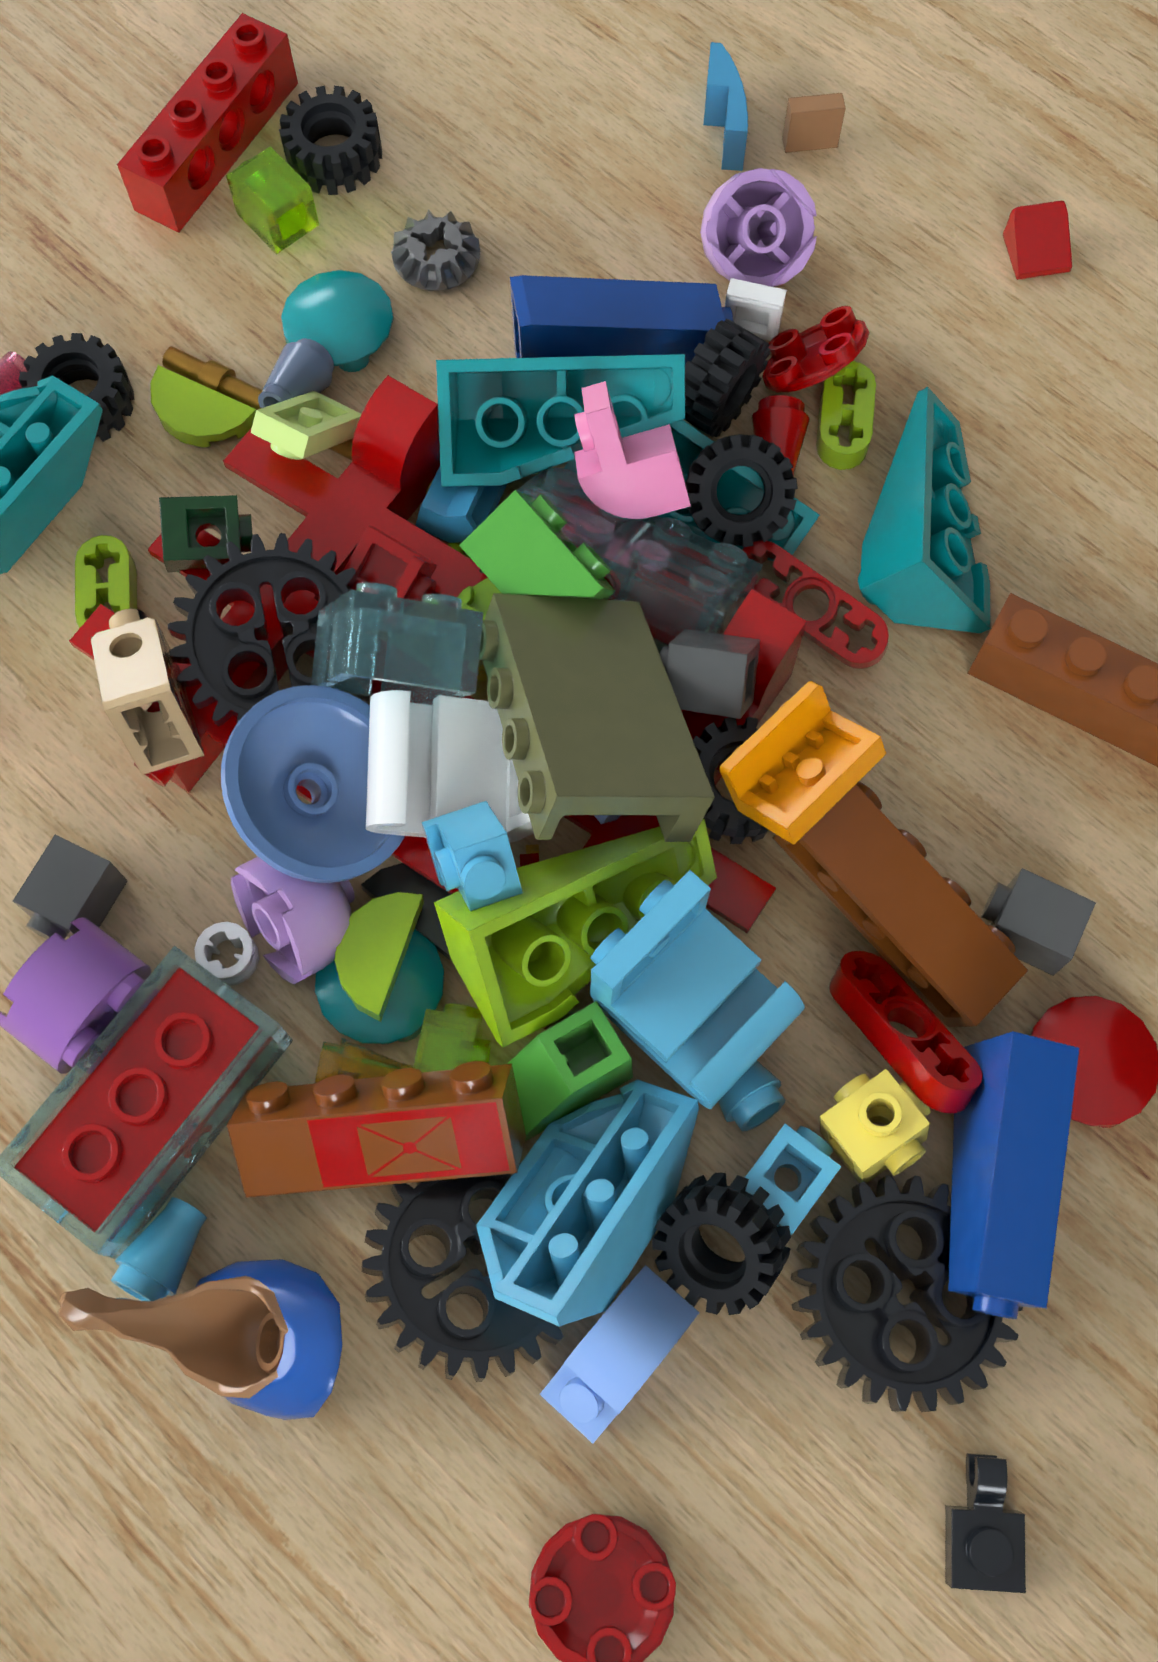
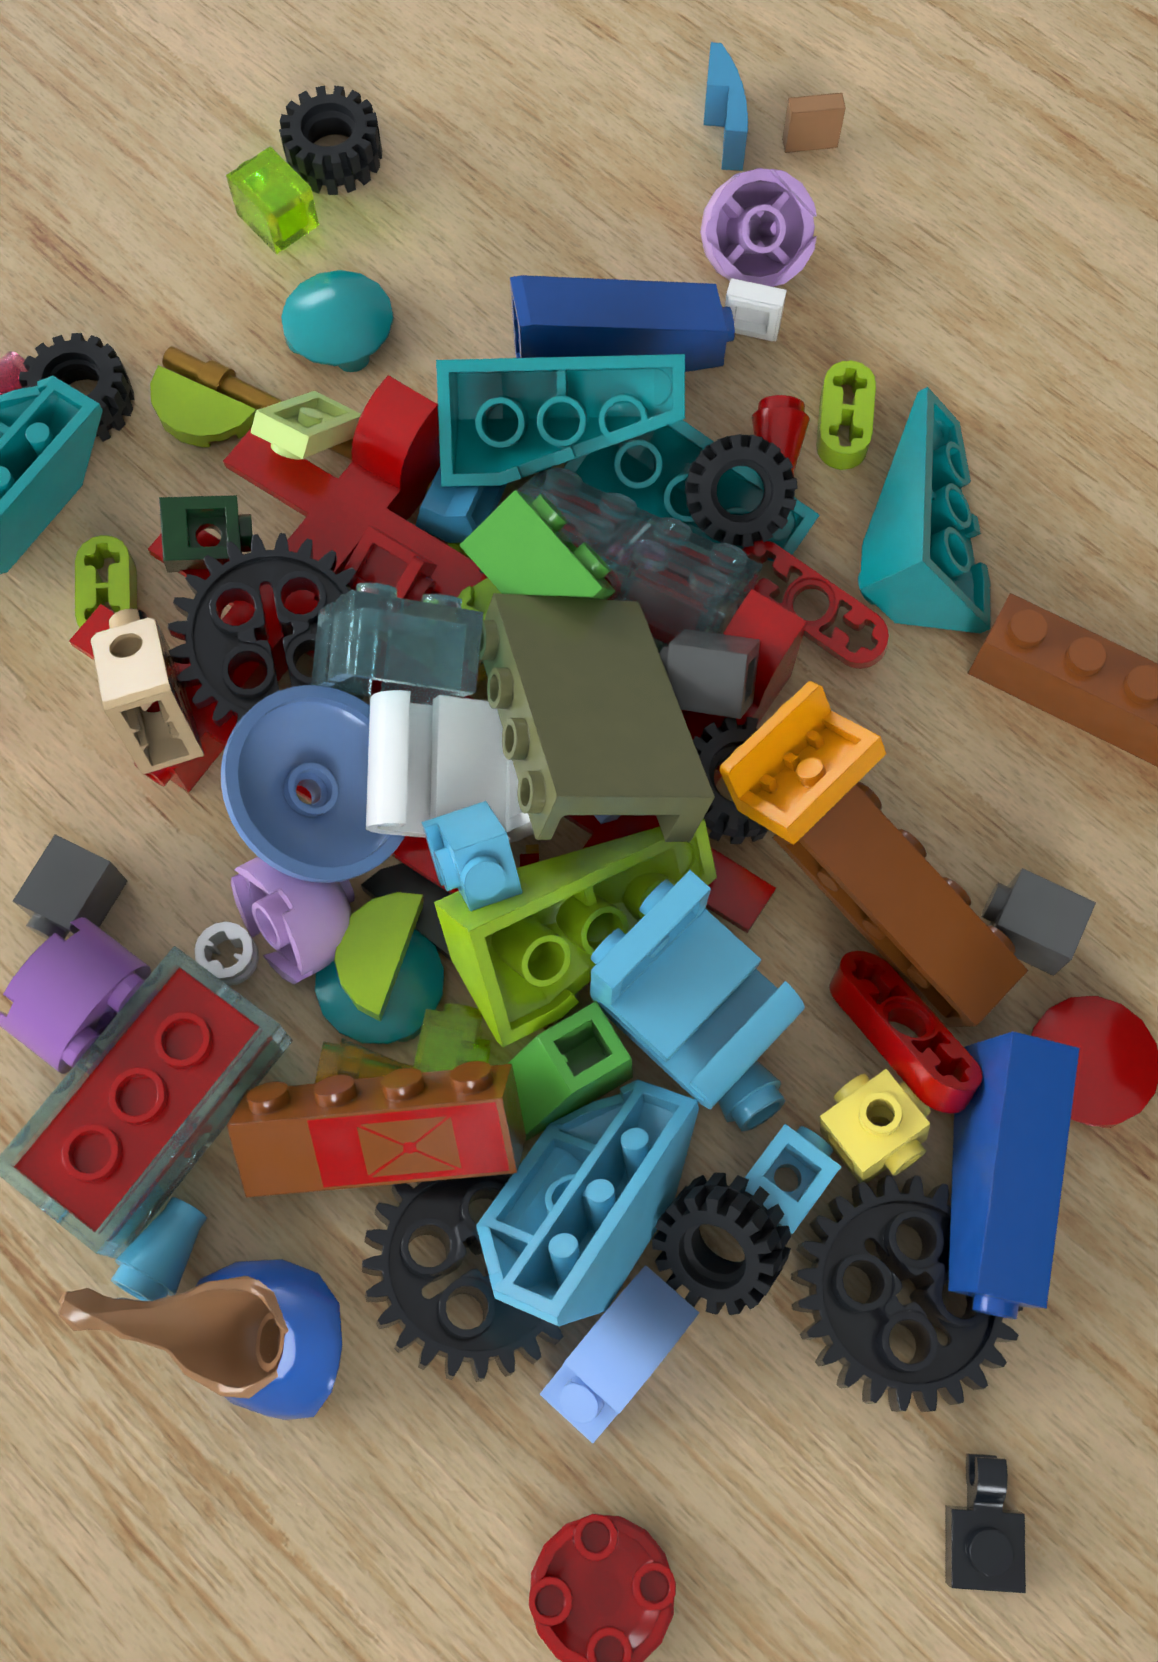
red brick [117,13,298,233] -> none
sand blue cone [258,338,334,408] -> none
flat silver gear [391,209,480,291] -> none
bright pink brick [574,381,691,519] -> none
black tyre [684,319,770,437] -> none
red dish [762,306,870,393] -> none
red slope [1003,200,1072,280] -> none

